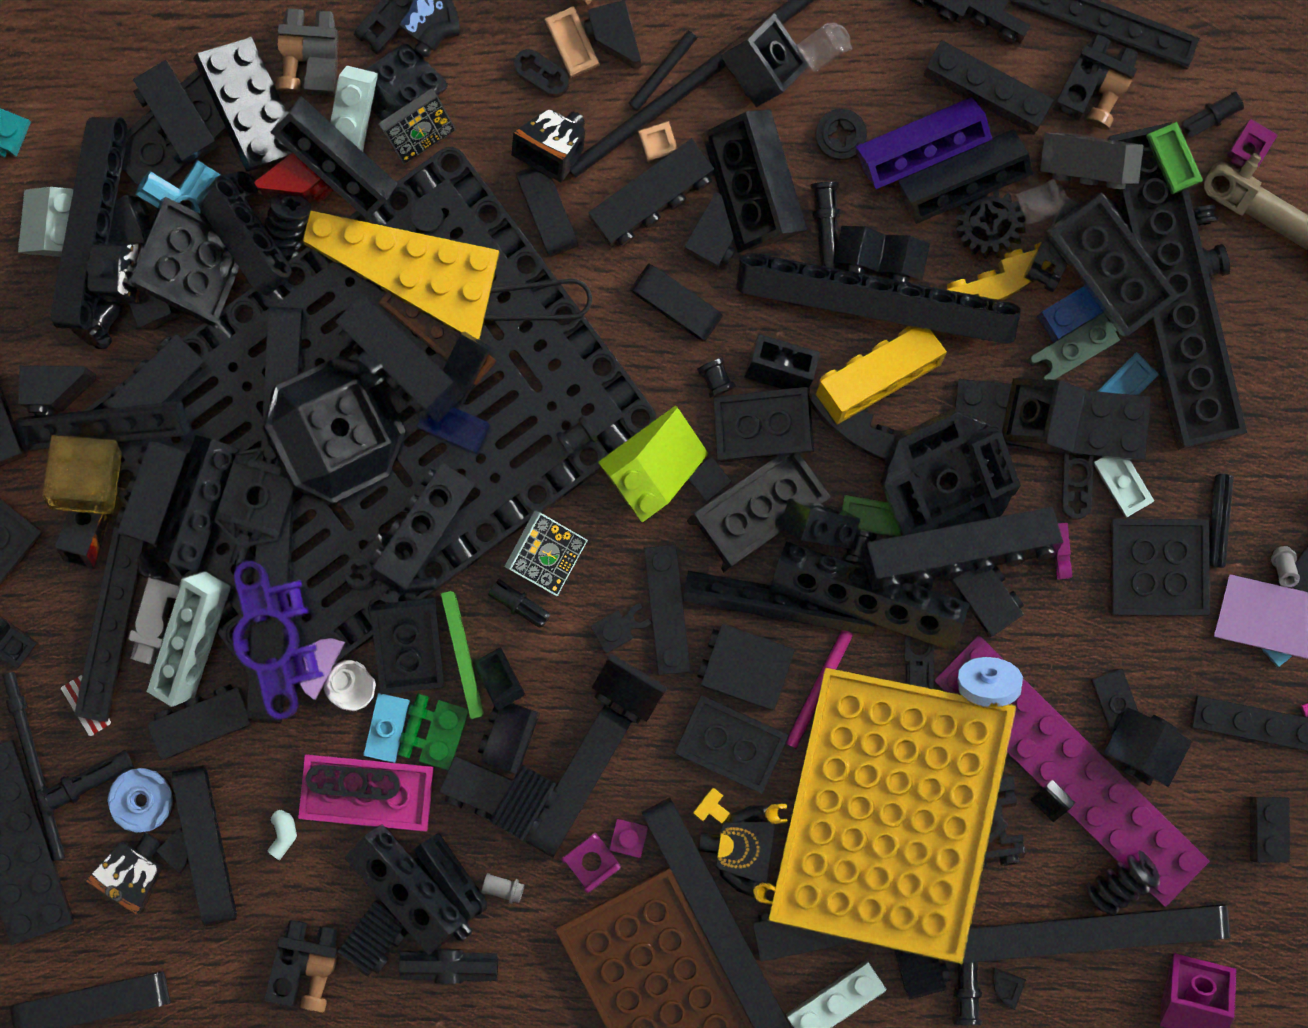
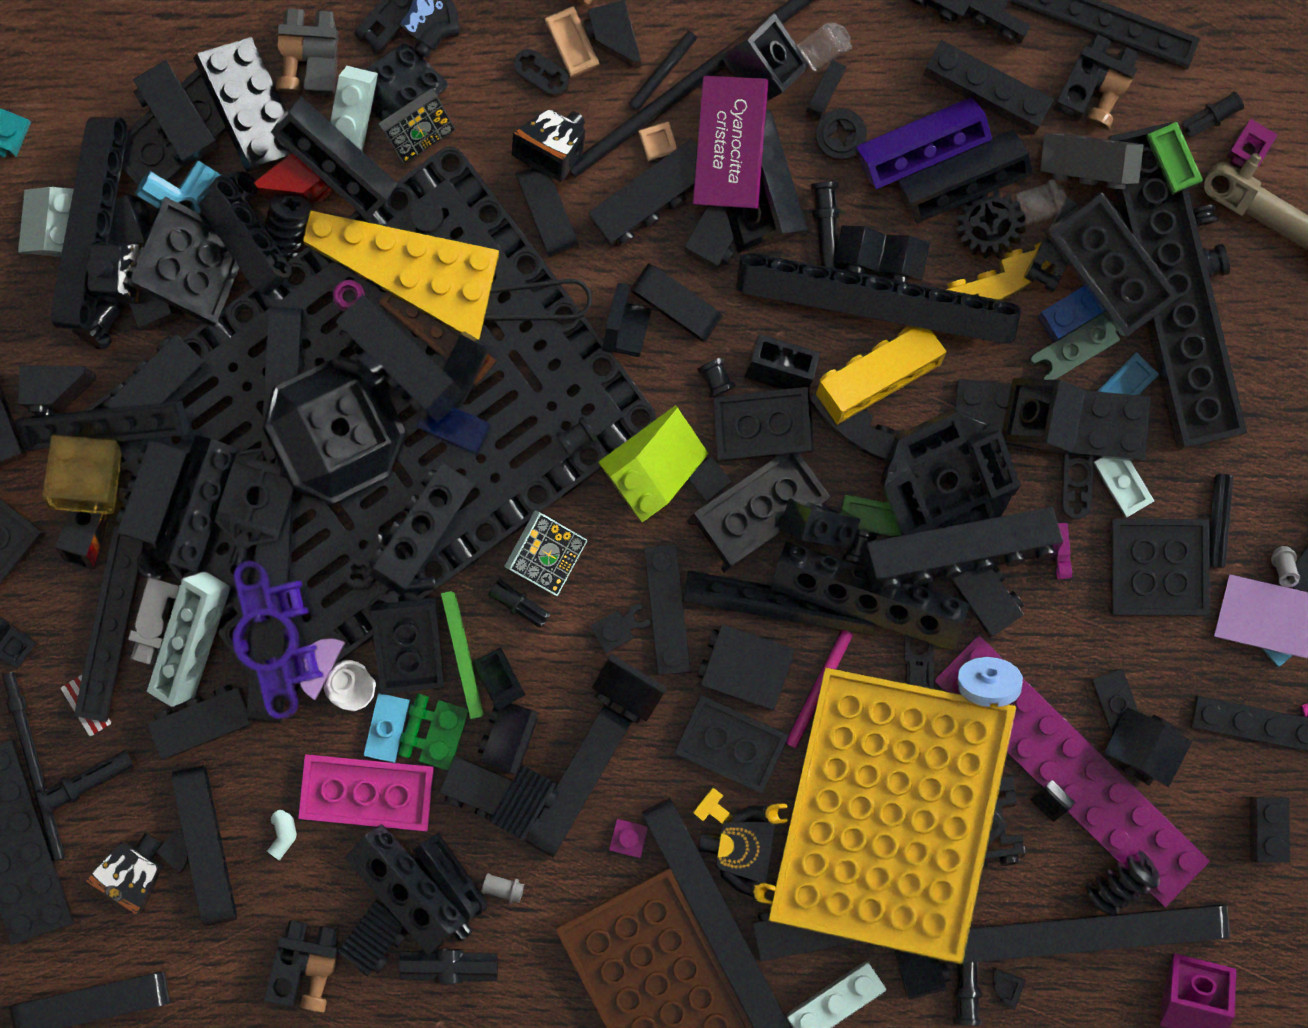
light blue plate [108,768,174,833] -> none
black beam [306,765,401,800] -> none
magenta piece [561,832,621,893] -> none
none -> magenta plate [333,280,365,312]
none -> black panel [602,283,651,357]
none -> magenta tile [693,76,768,209]
none -> black beam [806,60,847,120]

